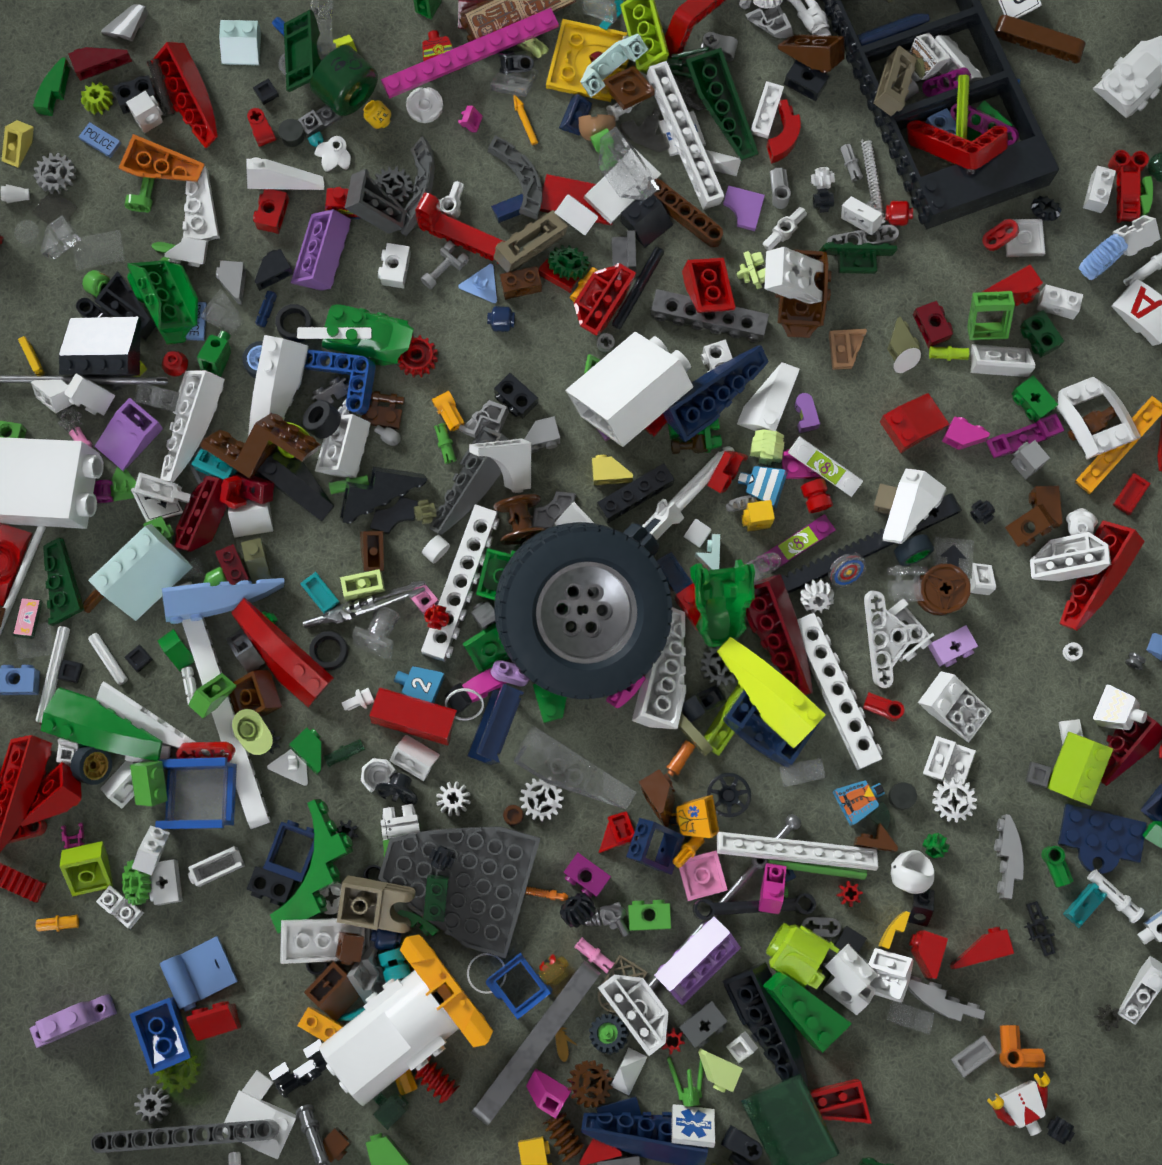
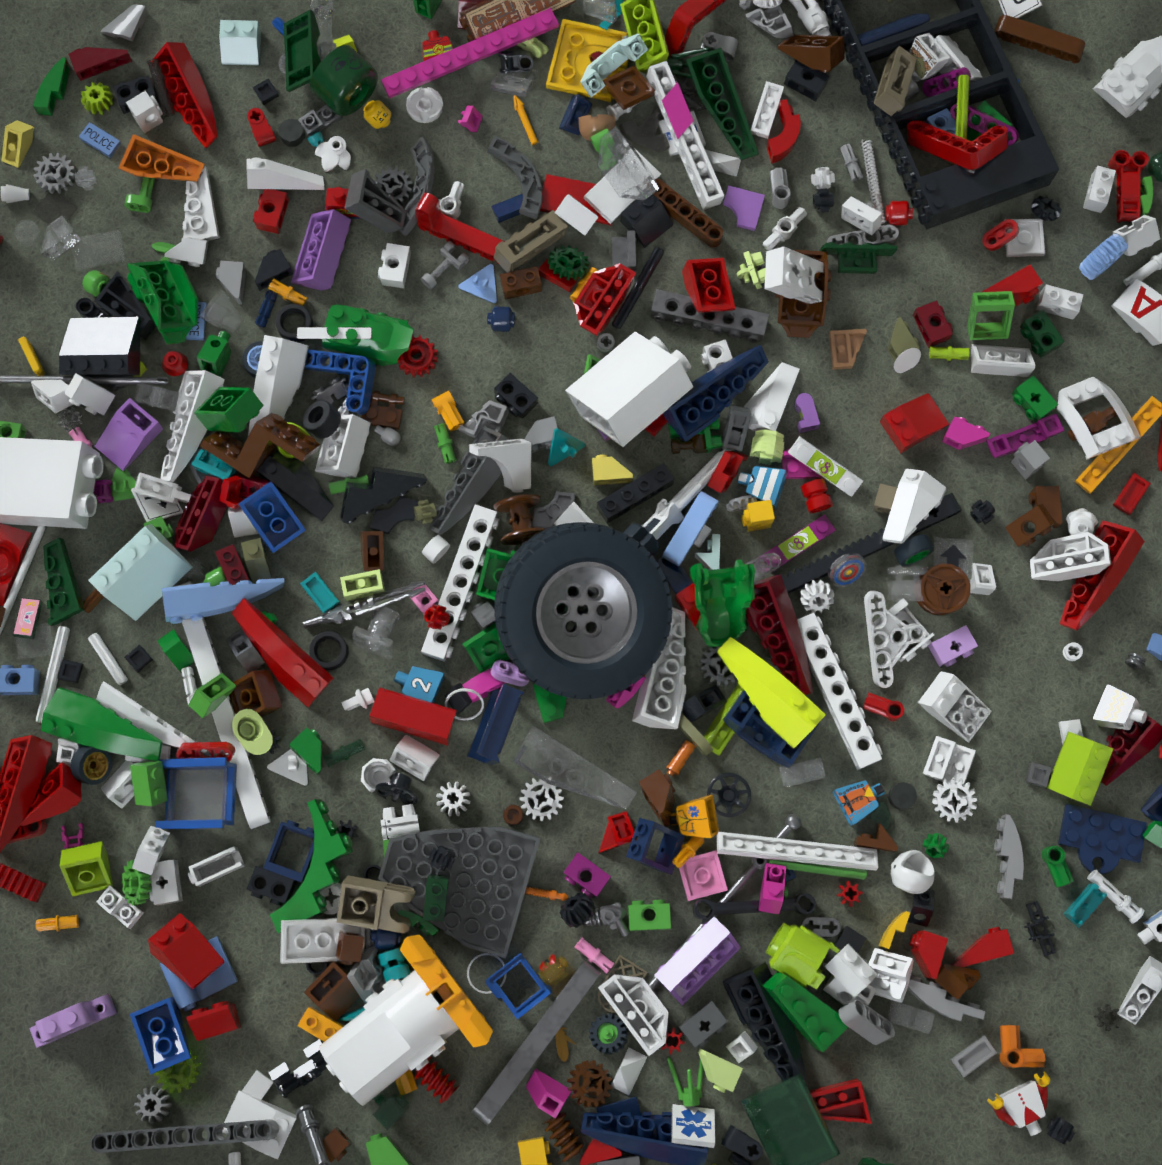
none -> clear gear [74,166,98,191]
none -> red slope [148,914,224,989]
none -> green brick [194,387,264,432]
none -> blue slope [238,481,306,553]
none -> light orange pin [268,278,308,306]
none -> teal piece [548,428,586,466]
none -> dark pink sticker [662,82,693,139]
none -> light blue beam [662,491,719,567]
none -> dark grey brick [721,404,752,451]
none -> light grey beam [839,1000,895,1045]
none -> reddish brown slope [934,964,981,999]

